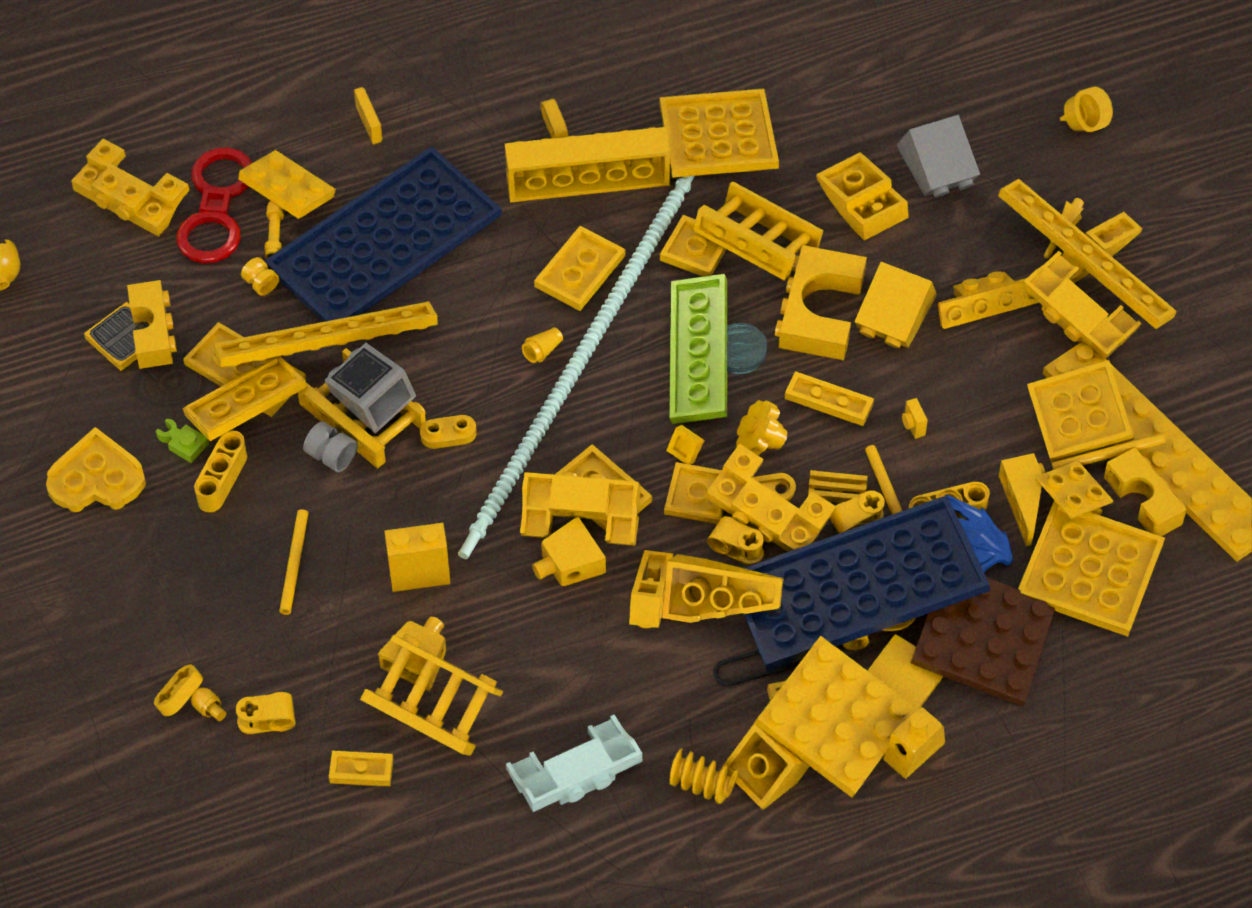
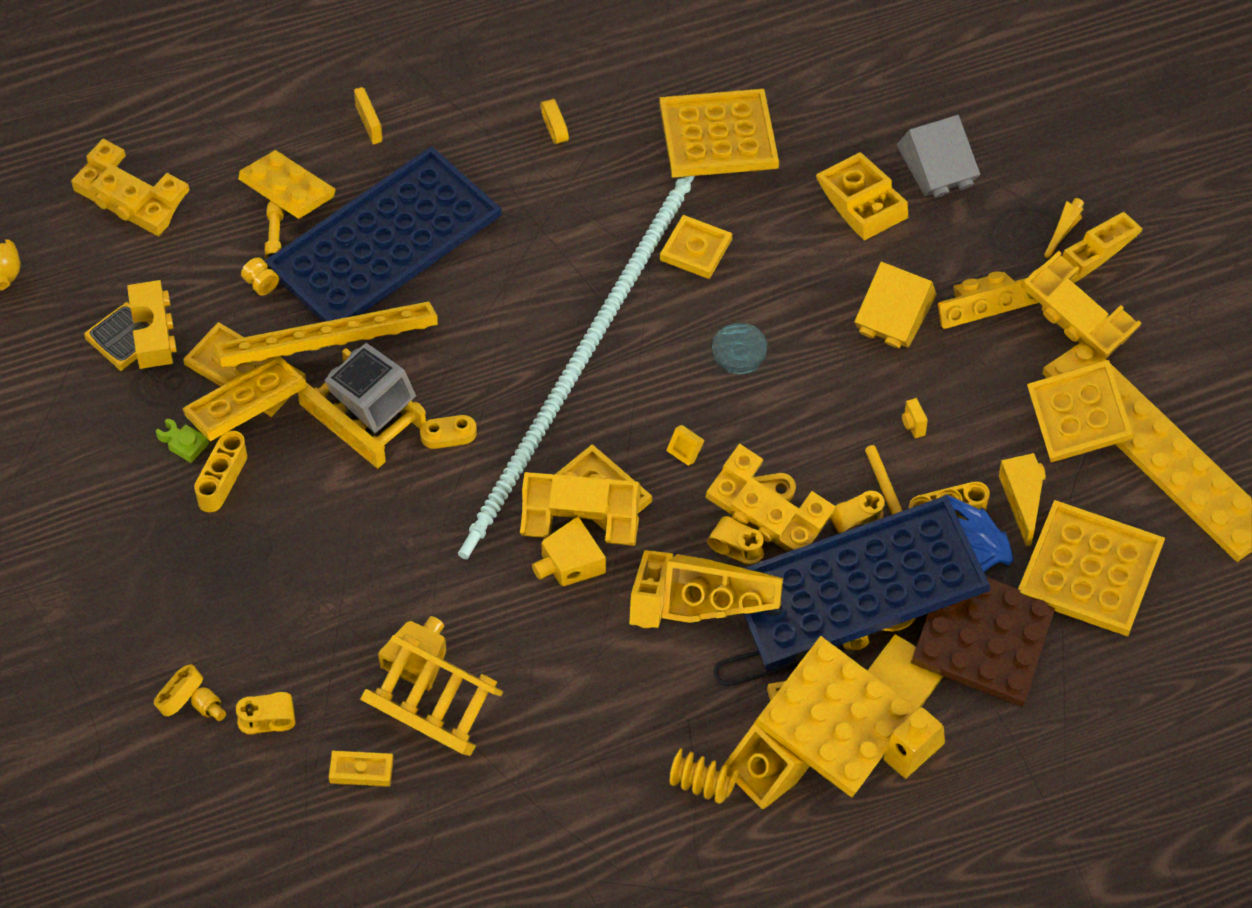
yellow plate [46,427,146,512] -> none
red bar [176,147,252,264] -> none
yellow piece [279,509,309,615] -> none
light grey wheel [303,421,358,473] -> none
yellow slope [385,523,451,592] -> none
yellow brick [505,127,670,202] -> none
light aqua bracket [506,715,642,812] -> none
yellow cone [522,327,563,363] -> none
yellow plate [534,226,626,311] -> none
yellow tile [664,462,724,524] -> none
lime plate [669,274,727,424] -> none
yellow fence [693,181,823,281] -> none
yellow plant [736,400,787,455] -> none
yellow arch [775,245,867,361] -> none
yellow plate [785,371,874,426] -> none
yellow tile [808,470,868,503] -> none
yellow tile [998,179,1177,329] -> none
yellow hinge [1036,461,1113,519] -> none
yellow piece [1051,432,1166,470] -> none
yellow piece [1060,87,1113,132] -> none
yellow arch [1104,447,1187,536] -> none

